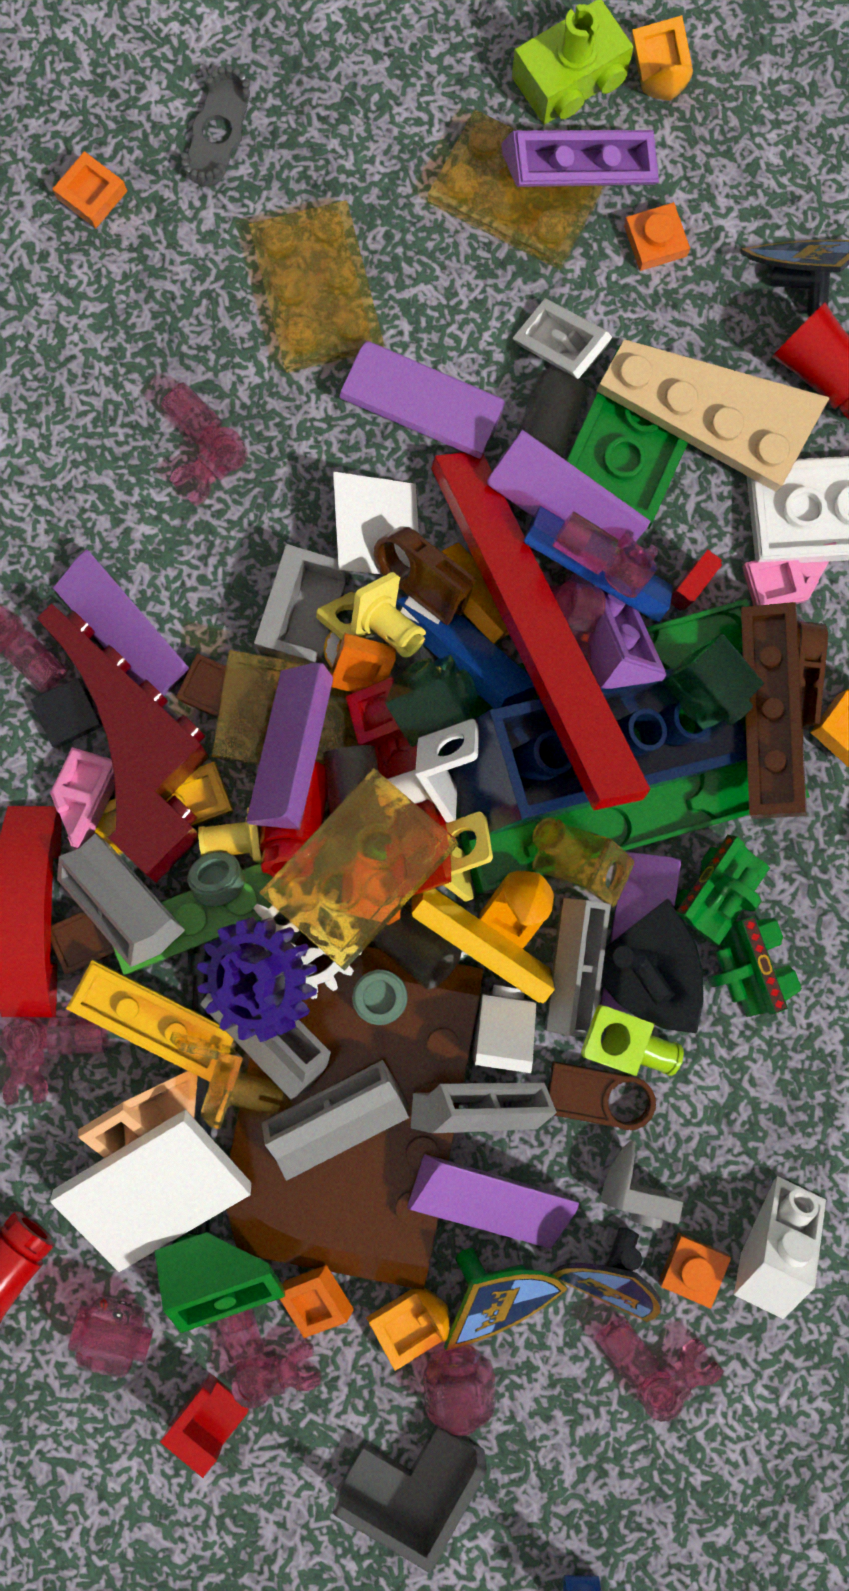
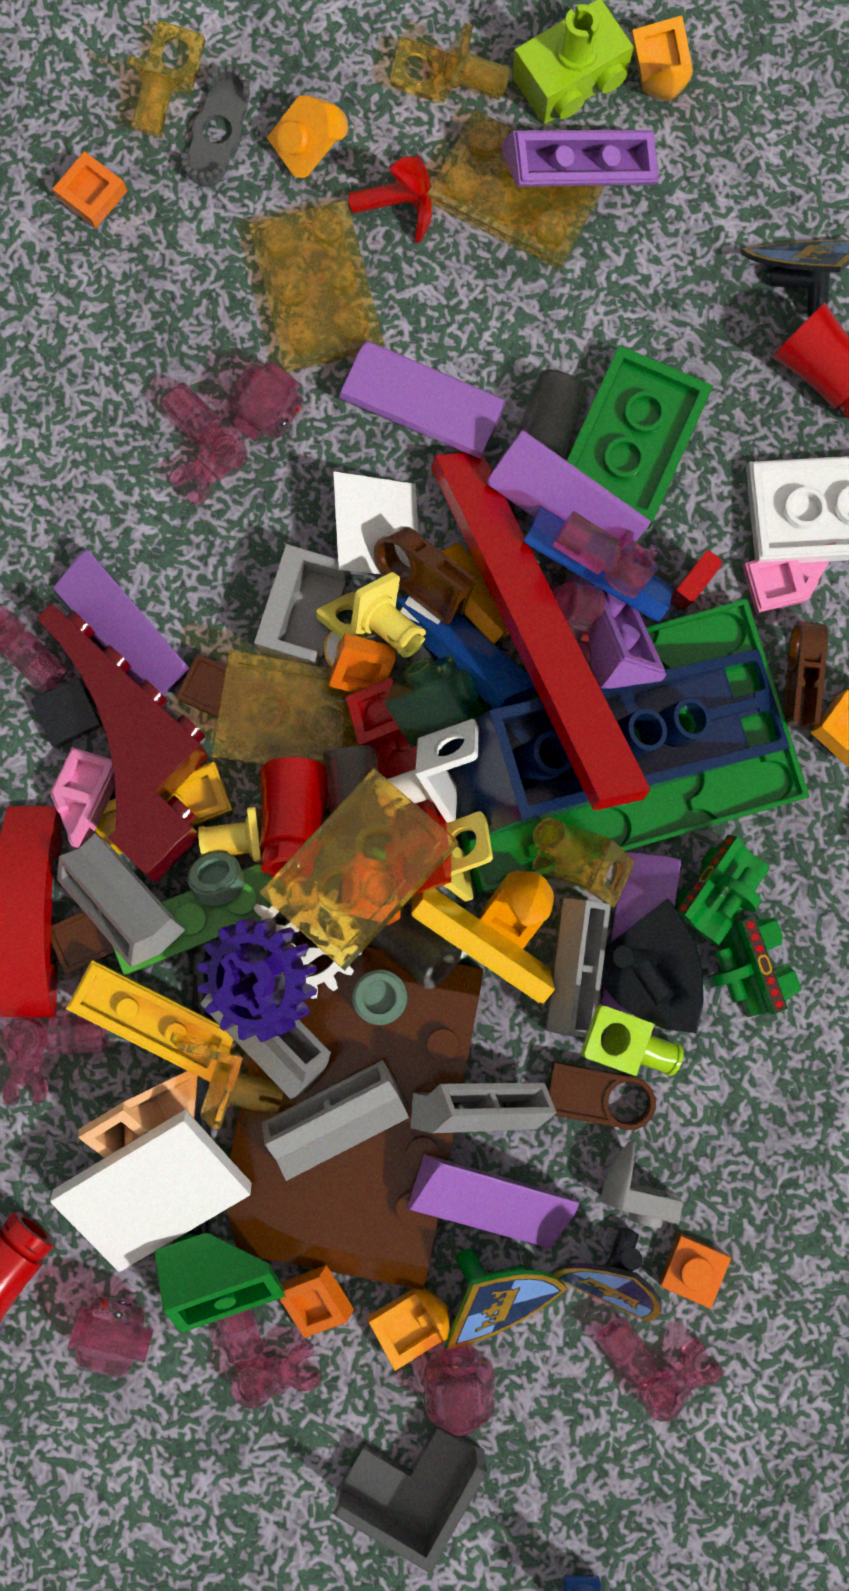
red panel [160,1373,249,1478] -> none
medium lavender slope [246,663,333,830] -> none
white slope [471,984,536,1073] -> none
white slope [513,298,612,379] -> none
tan wing [596,339,830,492] -> none
orange plate [624,202,690,271] -> none
clear green brick [662,634,765,730] -> none
white slope [734,1176,826,1319] -> none
reddish brown plate [741,602,807,819] -> none
none -> clear yellow bracket [126,21,206,138]
none -> clear pink head [226,359,304,441]
none -> light orange plate [267,95,348,178]
none -> red plant [348,154,433,243]
none -> clear yellow bracket [390,23,510,104]

